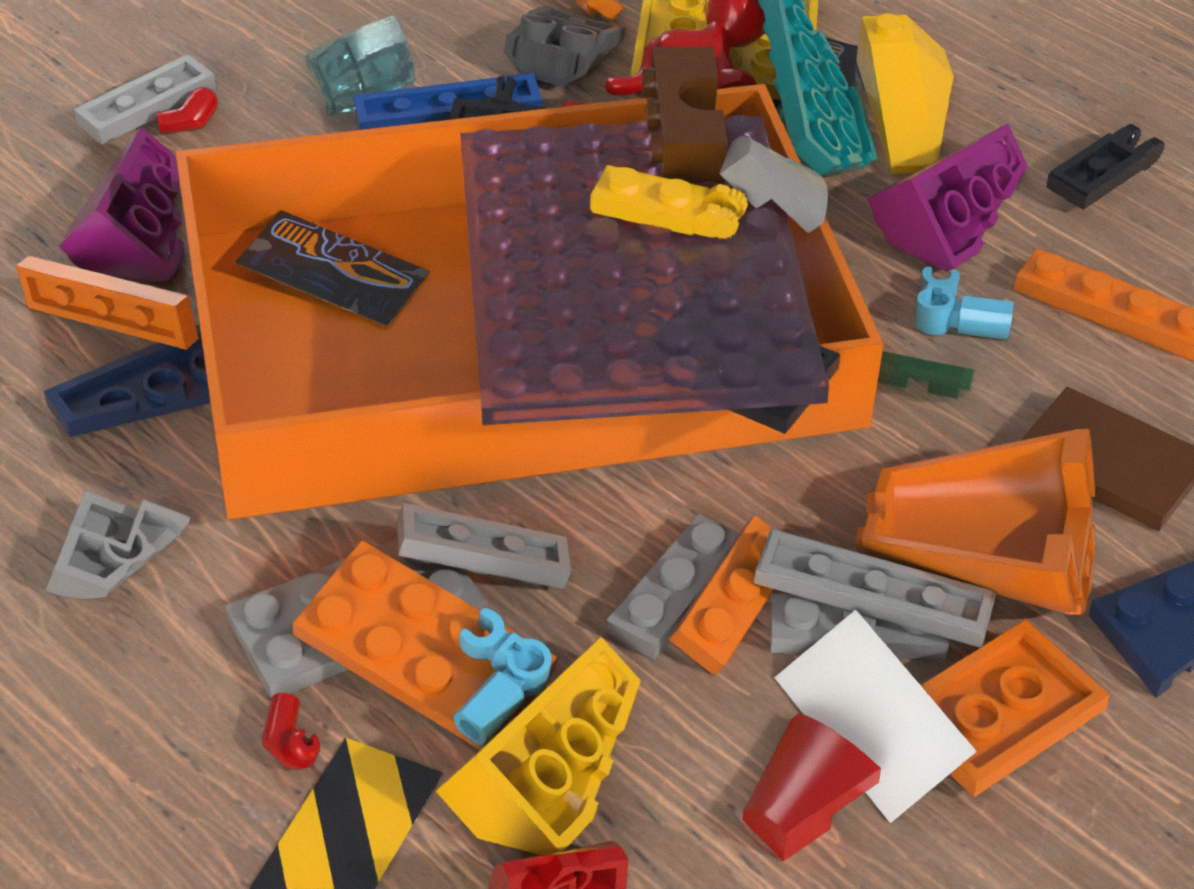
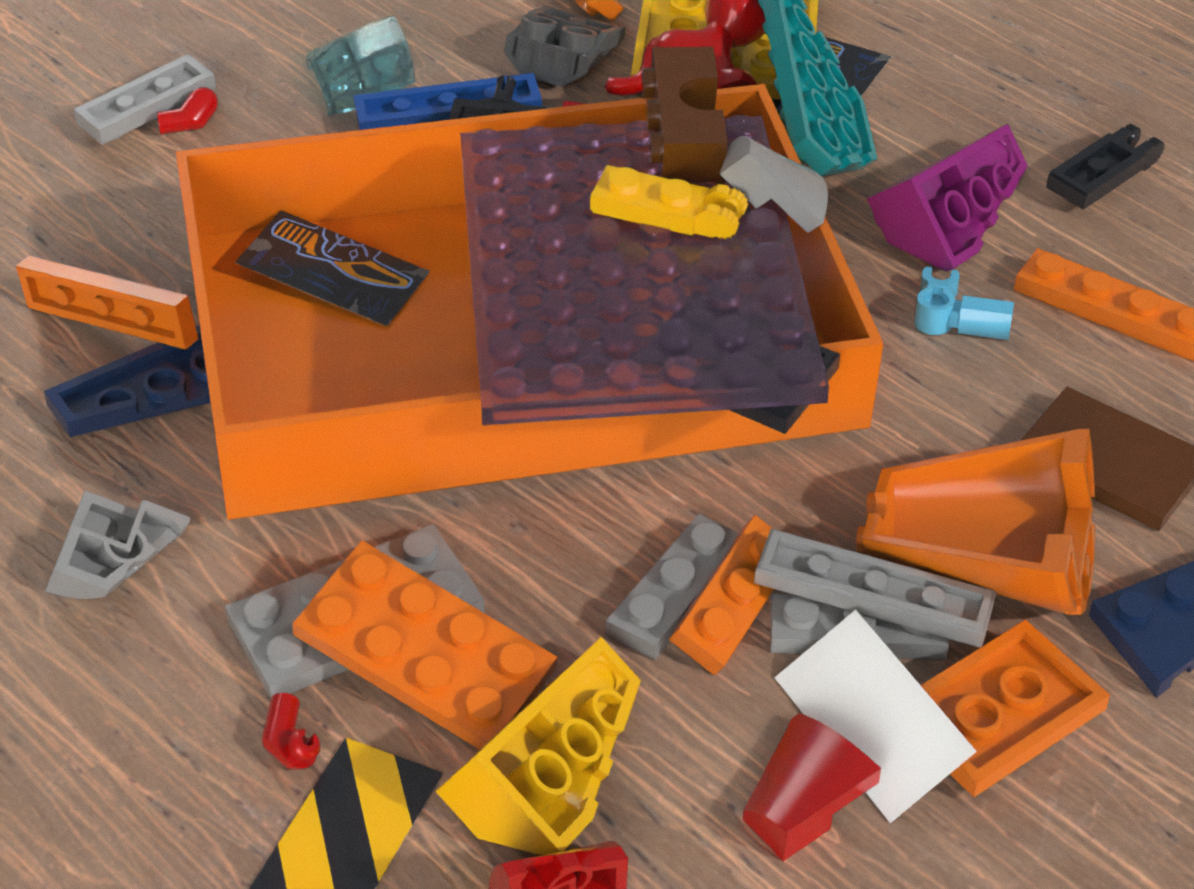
magenta wedge [59,126,184,281] -> none
light grey plate [397,503,571,589] -> none
medium azure bar [453,608,552,746] -> none
yellow wedge [856,13,954,174] -> none
clear green plate [878,351,976,399] -> none

